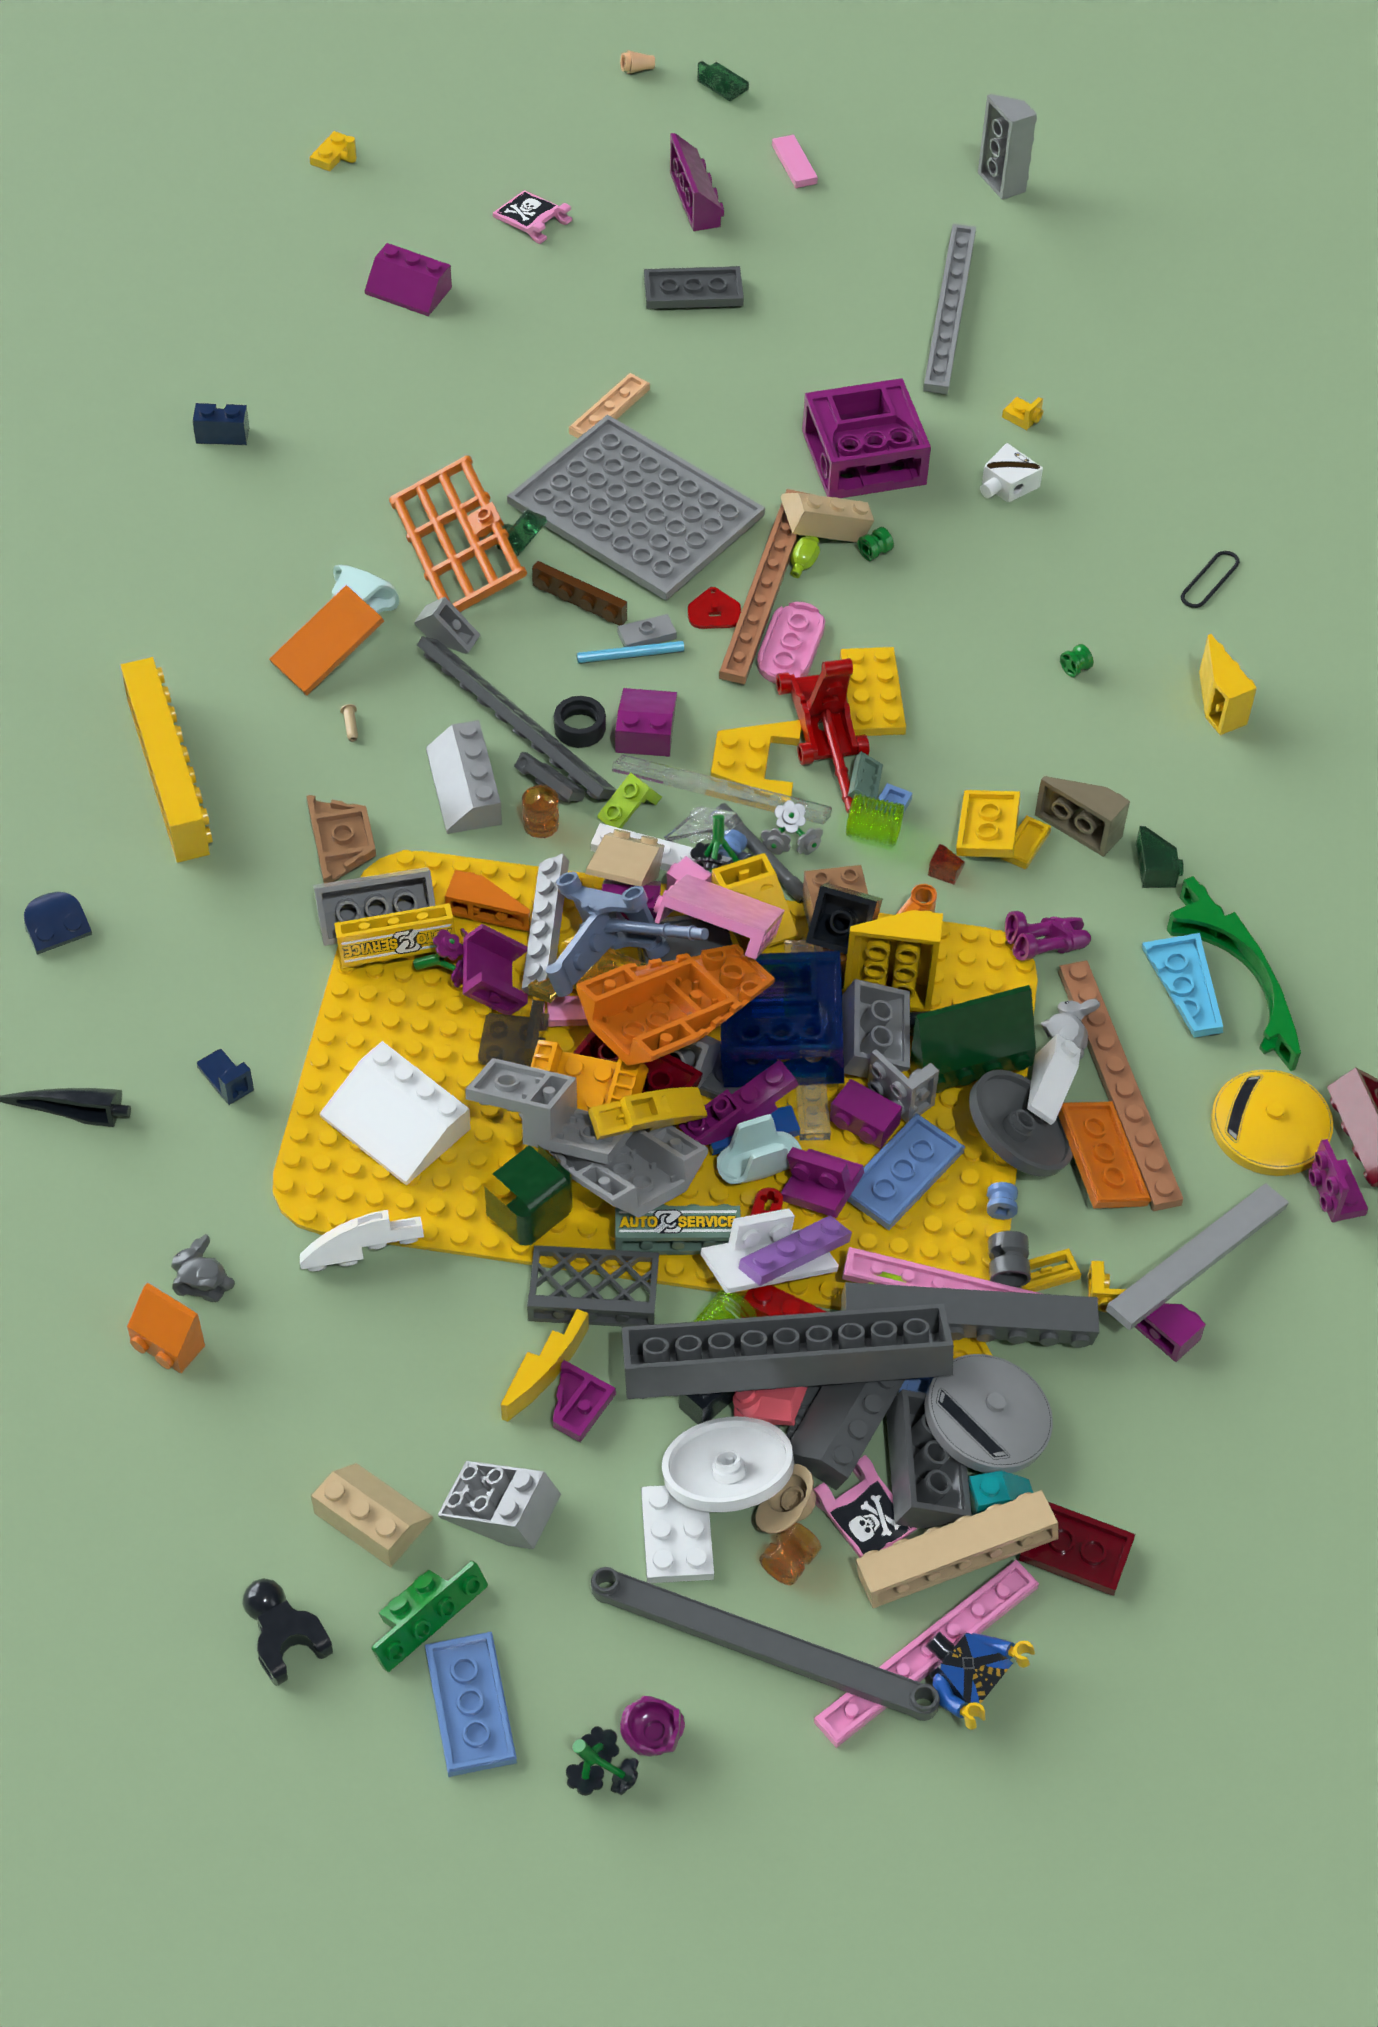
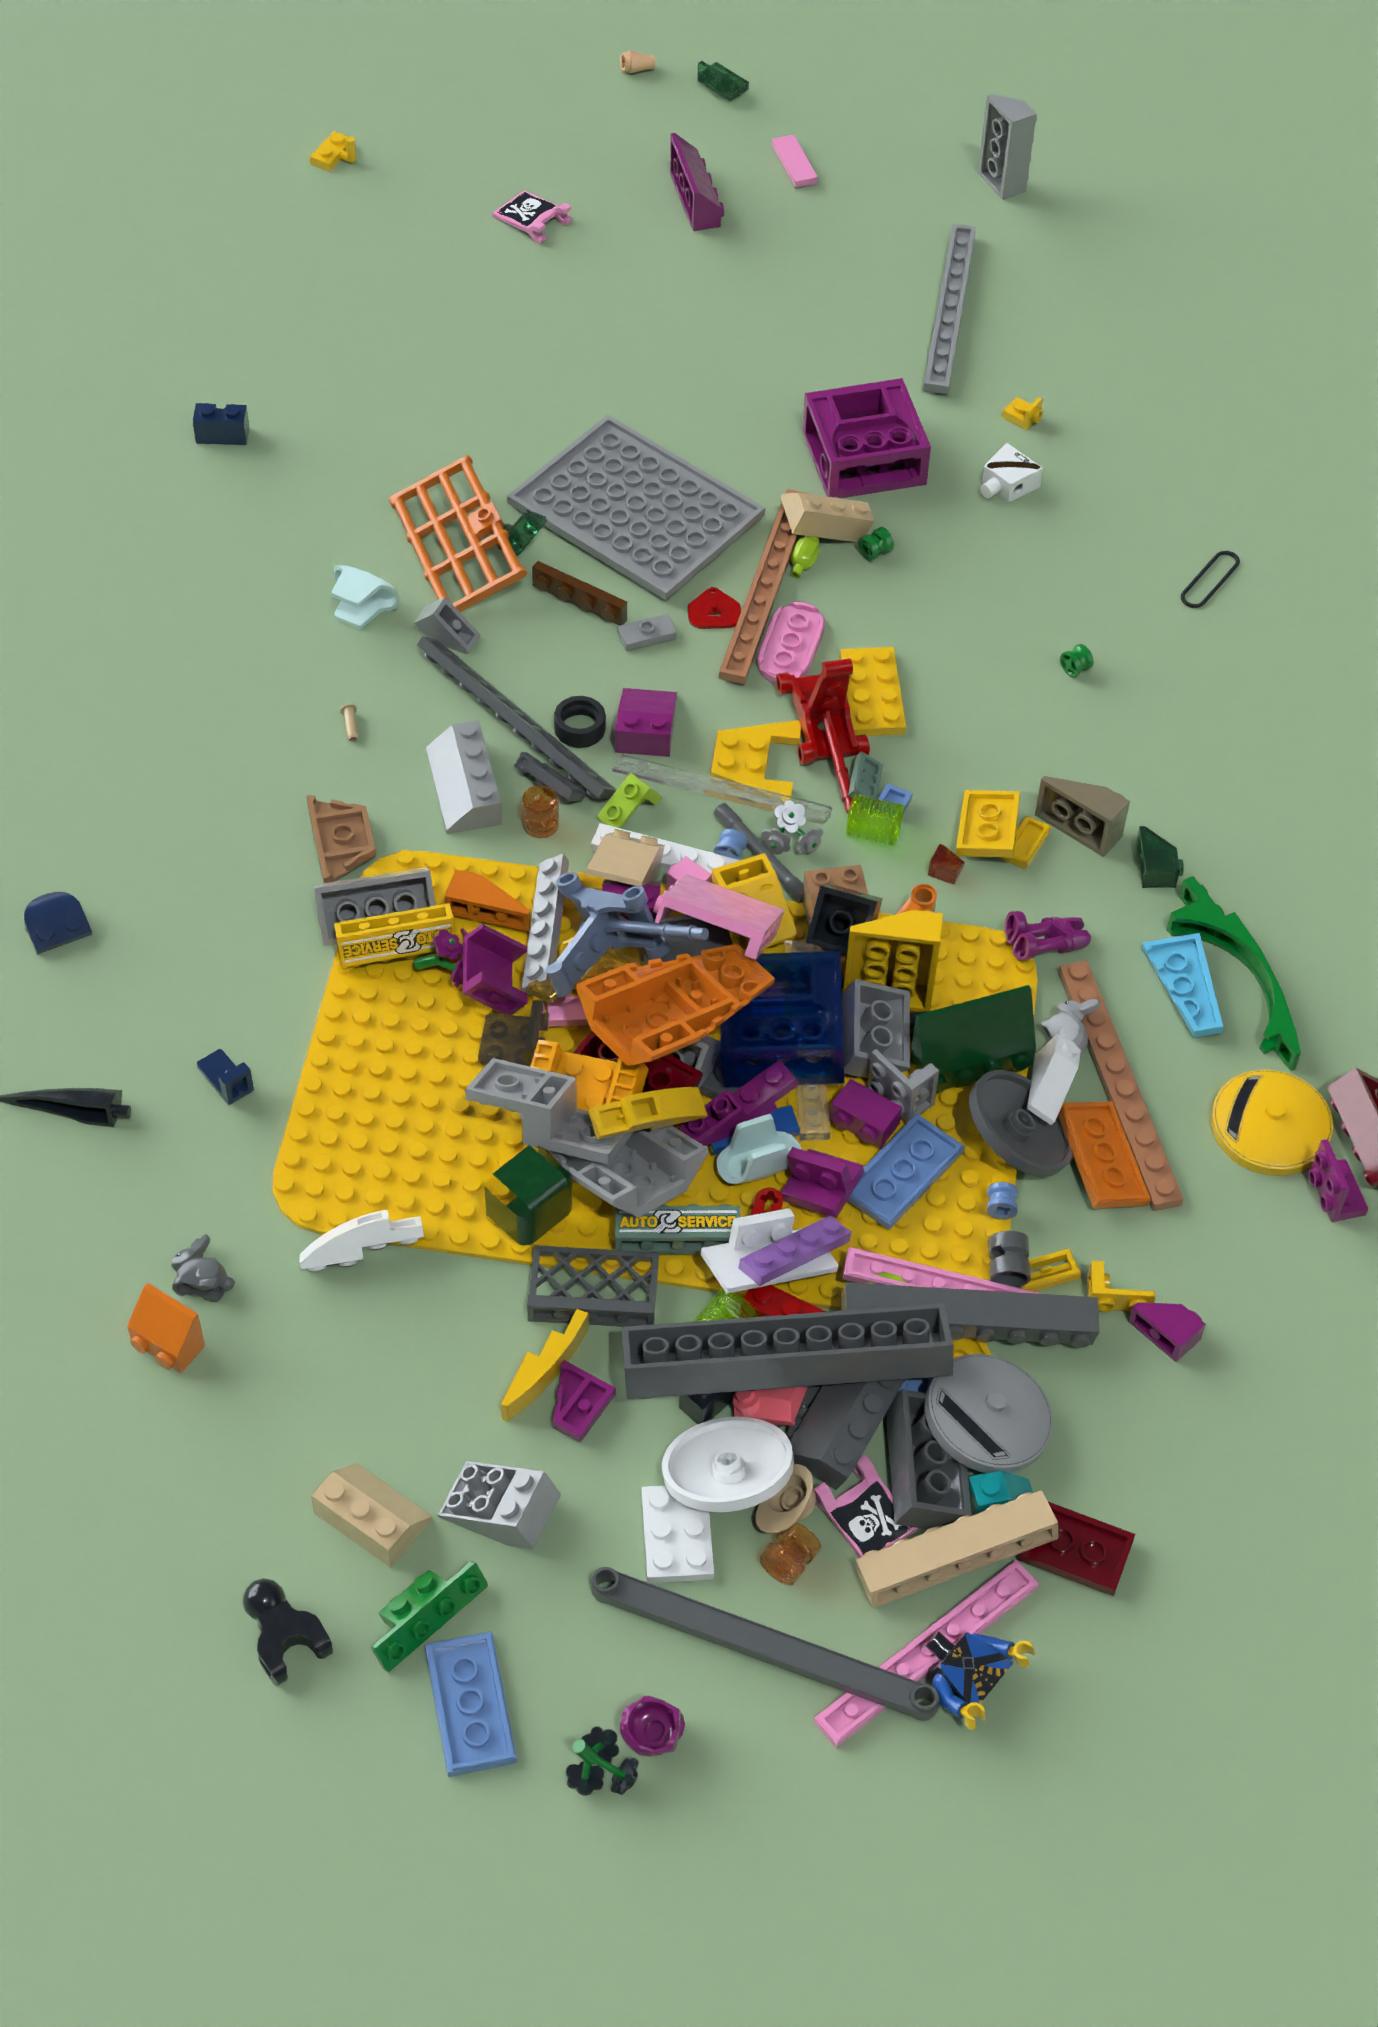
yellow brick [120,657,213,863] -> none
orange tile [269,585,384,696] -> none
white slope [320,1041,471,1185] -> none
magenta slope [364,243,452,317] -> none
light nougat tile [569,373,650,438] -> none
medium azure piece [577,641,684,663] -> none
dark grey plate [644,266,744,309] -> none
clear wing [664,806,741,843] -> none
plant [690,815,753,873] -> none
light grey tile [1106,1183,1289,1330] -> none
yellow slope [1199,634,1257,735] -> none

